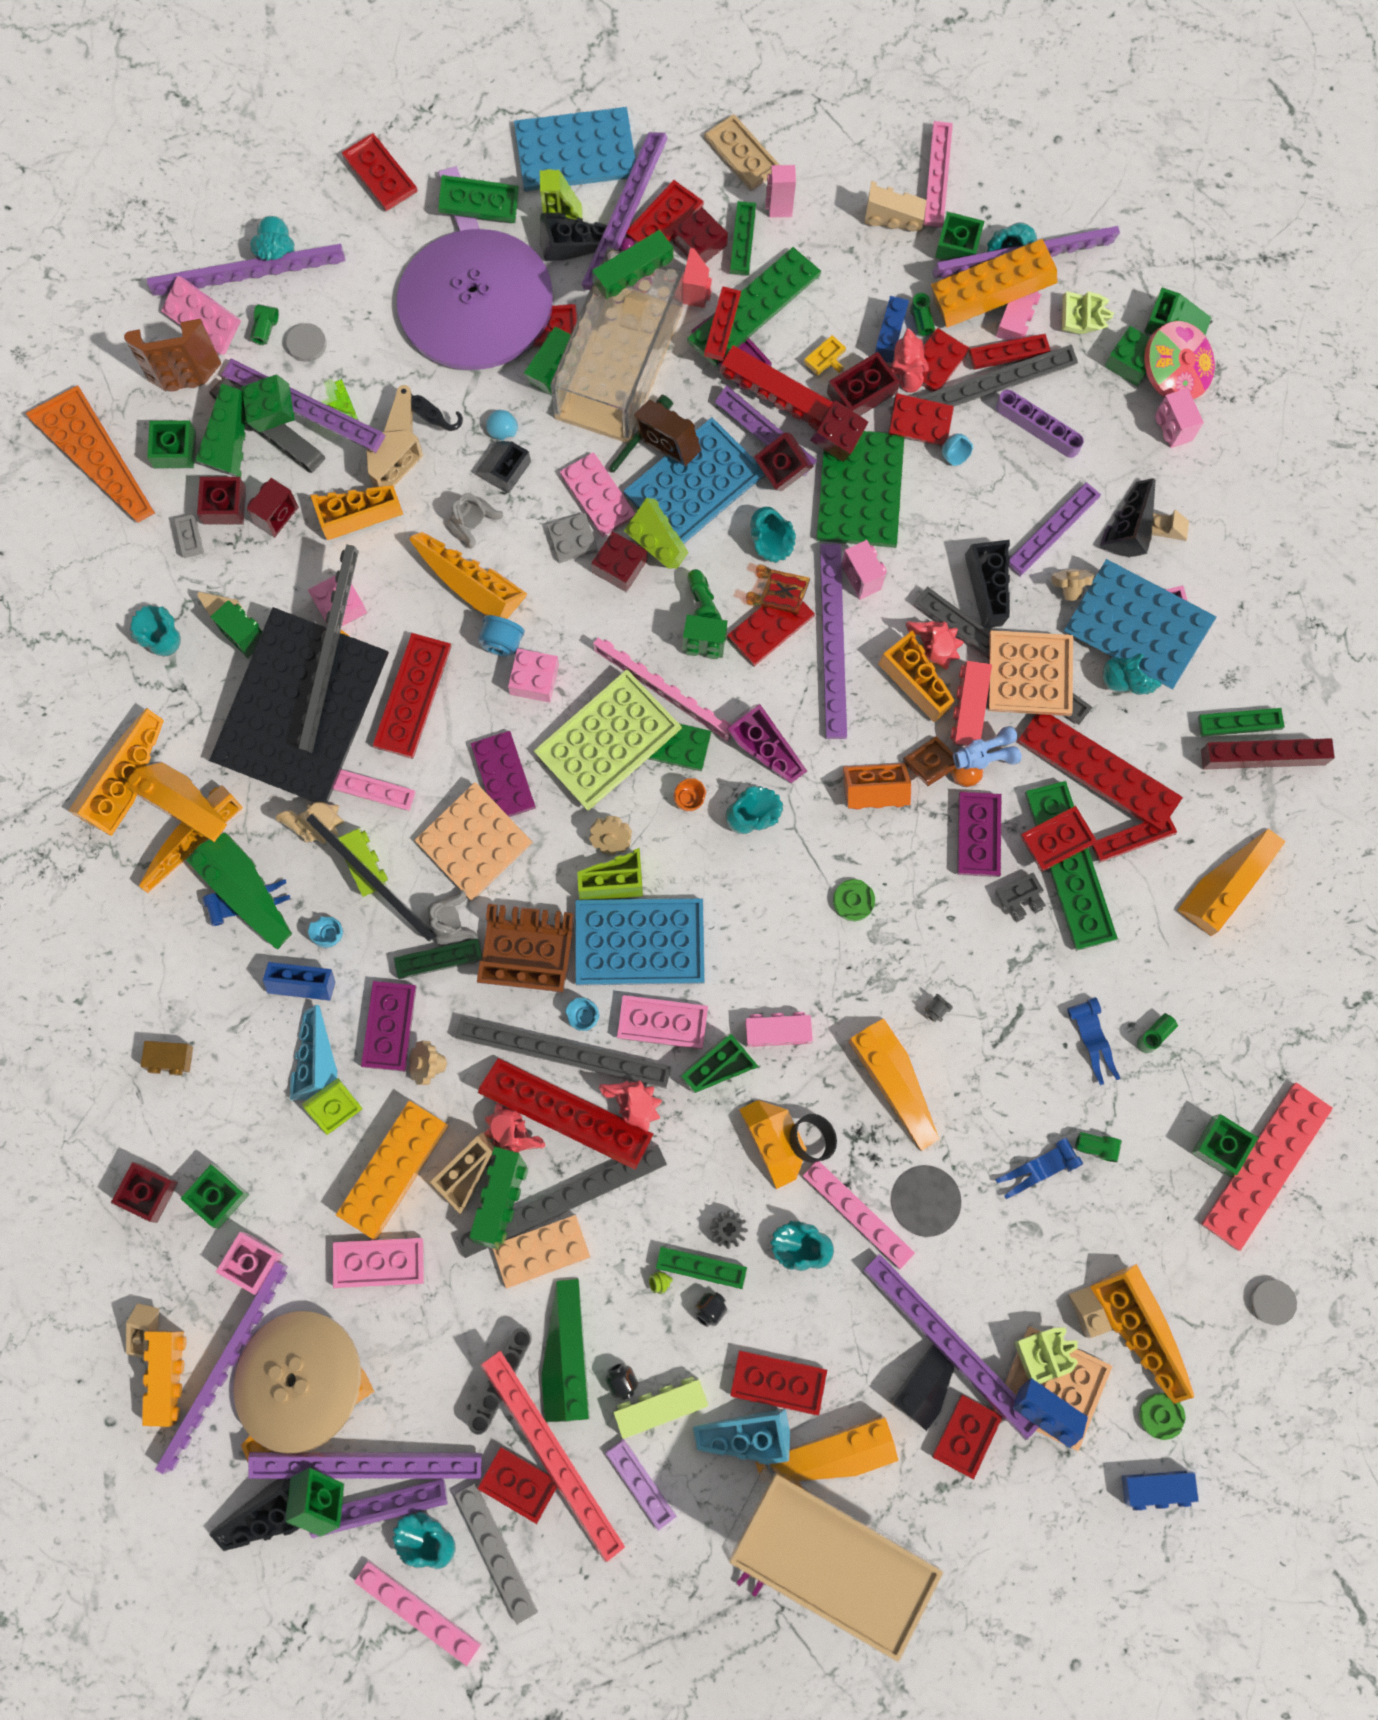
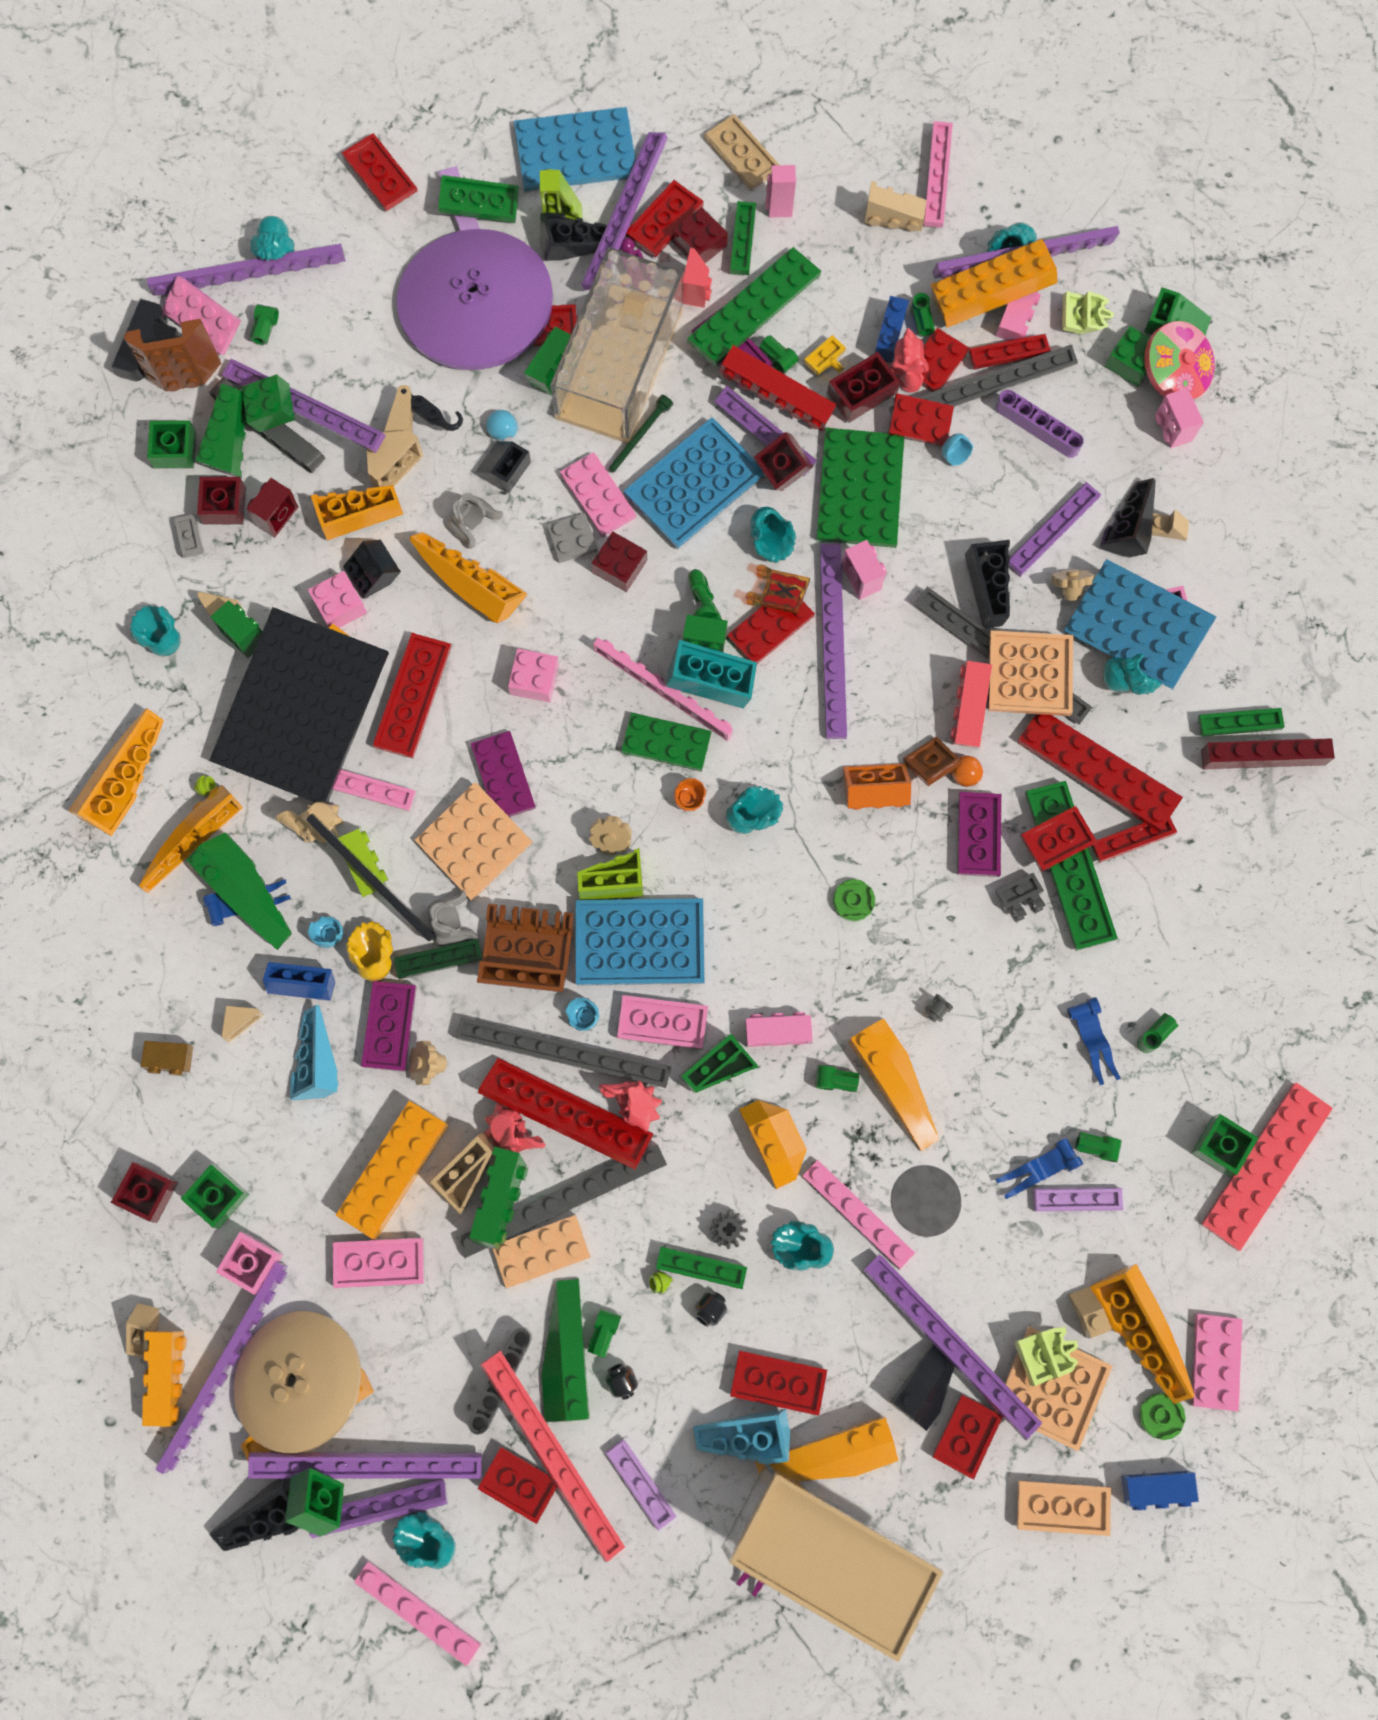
orange wing [26,385,155,523] -> none
light orange wedge [124,762,227,842] -> none
light grey tile [286,323,327,362] -> none
dark grey plate [297,544,359,754] -> none
lime tile [302,1078,363,1135] -> none
clear neon green slope [327,379,359,421] -> none
light grey plate [455,1483,538,1625] -> none
dark azure wheel [478,615,525,657] -> none
yellowish green plate [534,669,682,811] -> none
green brick [592,230,674,300] -> none
yellowish green brick [614,1376,708,1439] -> none
lime wedge [624,498,689,569] -> none
reddish brown brick [633,399,702,467] -> none
red plate [704,286,741,361] -> none
magenta wedge [727,704,807,783] -> none
black tyre [790,1114,837,1163] -> none
dark red brick [810,400,869,462] -> none
light orange wedge [878,630,955,723] -> none
coral head [906,621,964,670] -> none
green brick [935,211,985,261] -> none
light blue piece [953,726,1022,770] -> none
blue brick [1013,1378,1088,1448] -> none
light orange wedge [1177,829,1286,936] -> none
light grey tile [1251,1280,1297,1325] -> none
none -> black brick [111,298,181,381]
none -> lime plate [193,775,216,796]
none -> tan slope [222,1006,264,1042]
none -> black slope [343,540,401,599]
none -> yellow hair [345,921,393,981]
none -> green piece [587,1308,622,1358]
none -> teal slope [666,640,757,709]
none -> green piece [759,335,799,374]
none -> green piece [815,1065,859,1092]
none -> light nougat plate [1017,1480,1111,1536]
none -> lavender tile [1033,1188,1123,1212]
none -> bright pink plate [1191,1314,1242,1412]

